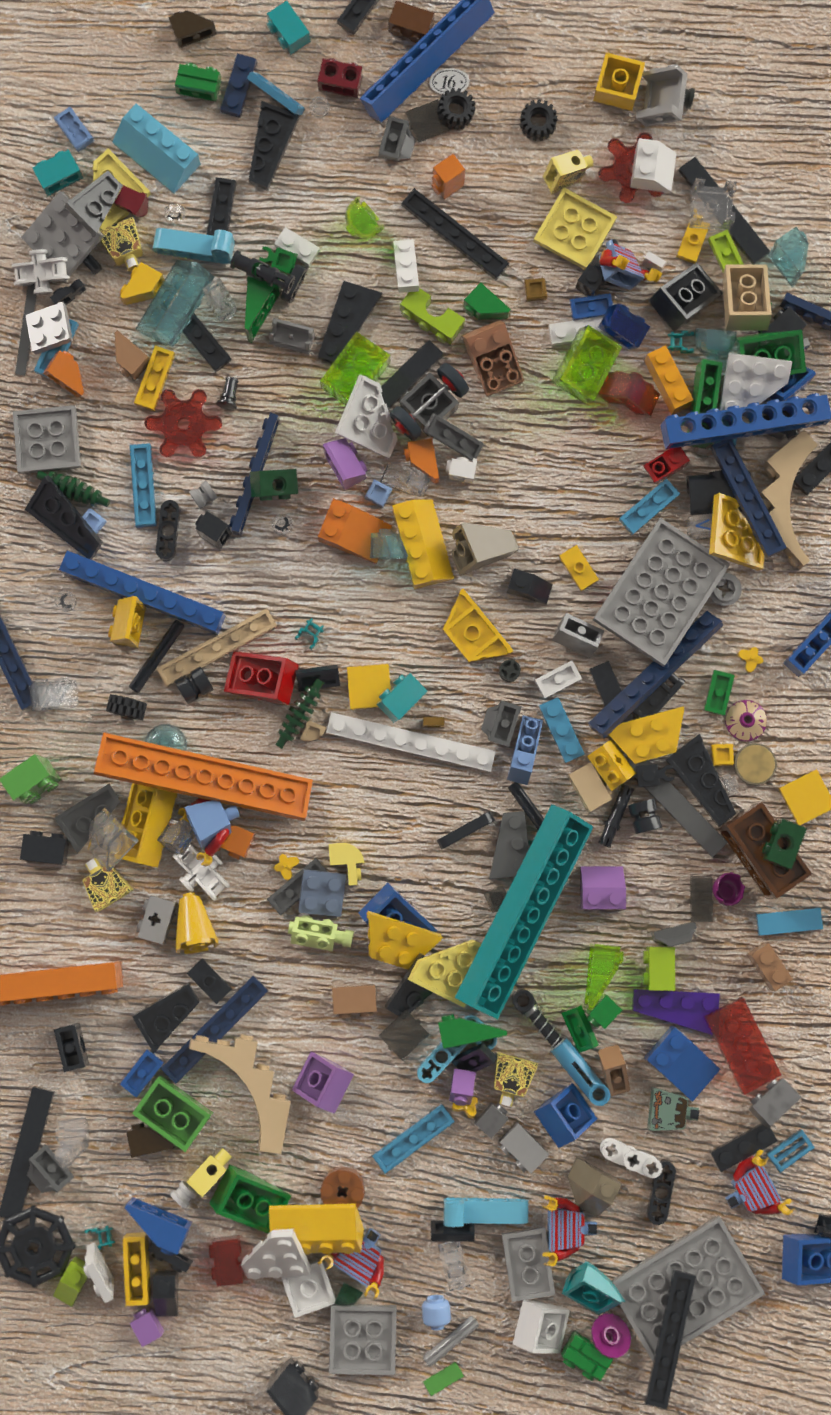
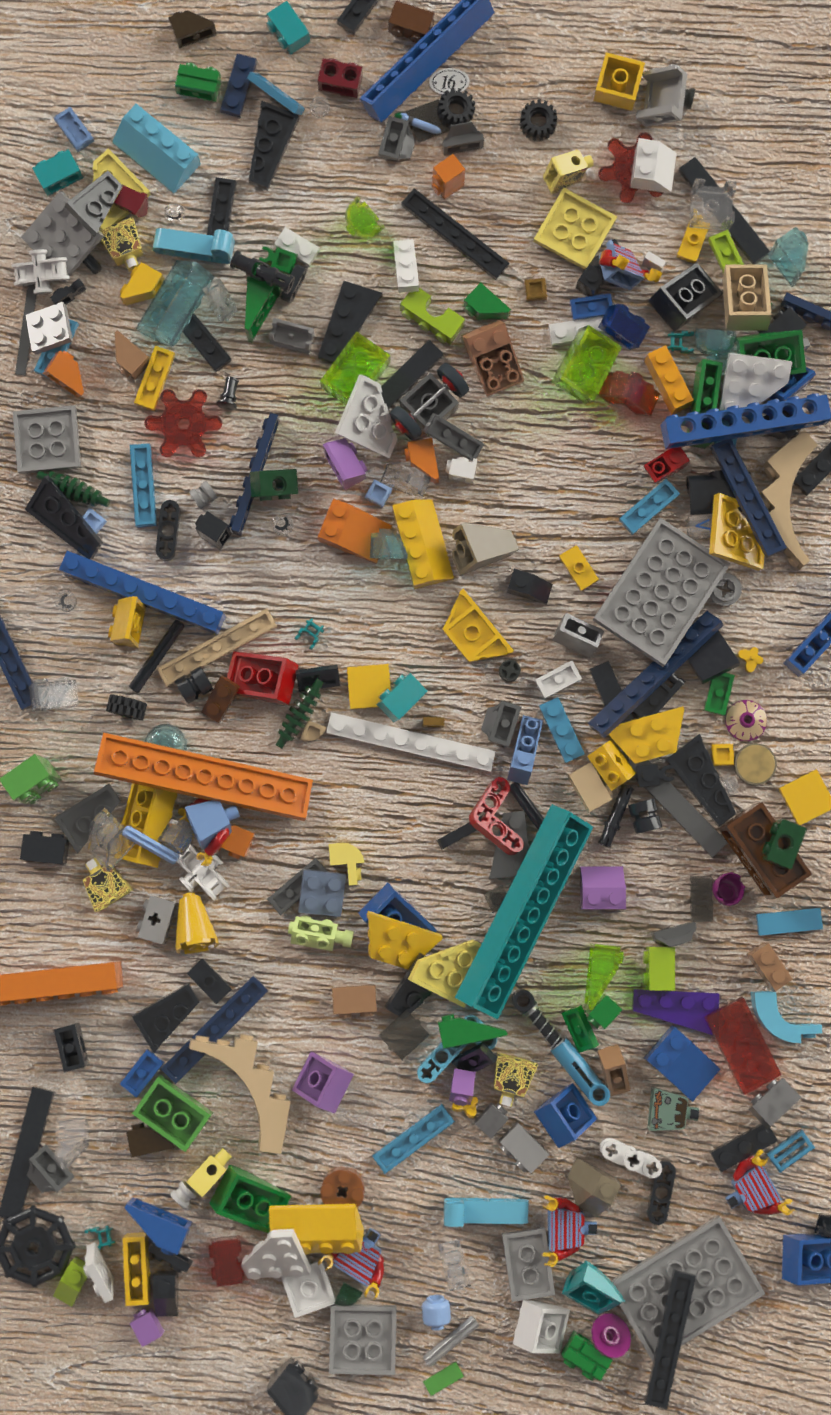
yellow piece [274,854,300,880] -> none
black tile [431,1220,475,1242] -> none
none -> light blue axle [122,825,179,864]
none -> reddish brown plate [201,676,241,723]
none -> light blue piece [394,112,441,134]
none -> dark grey slope [442,122,484,156]
none -> red beam [469,777,524,856]
none -> black tile [687,630,740,684]
none -> medium azure arch [751,991,822,1043]

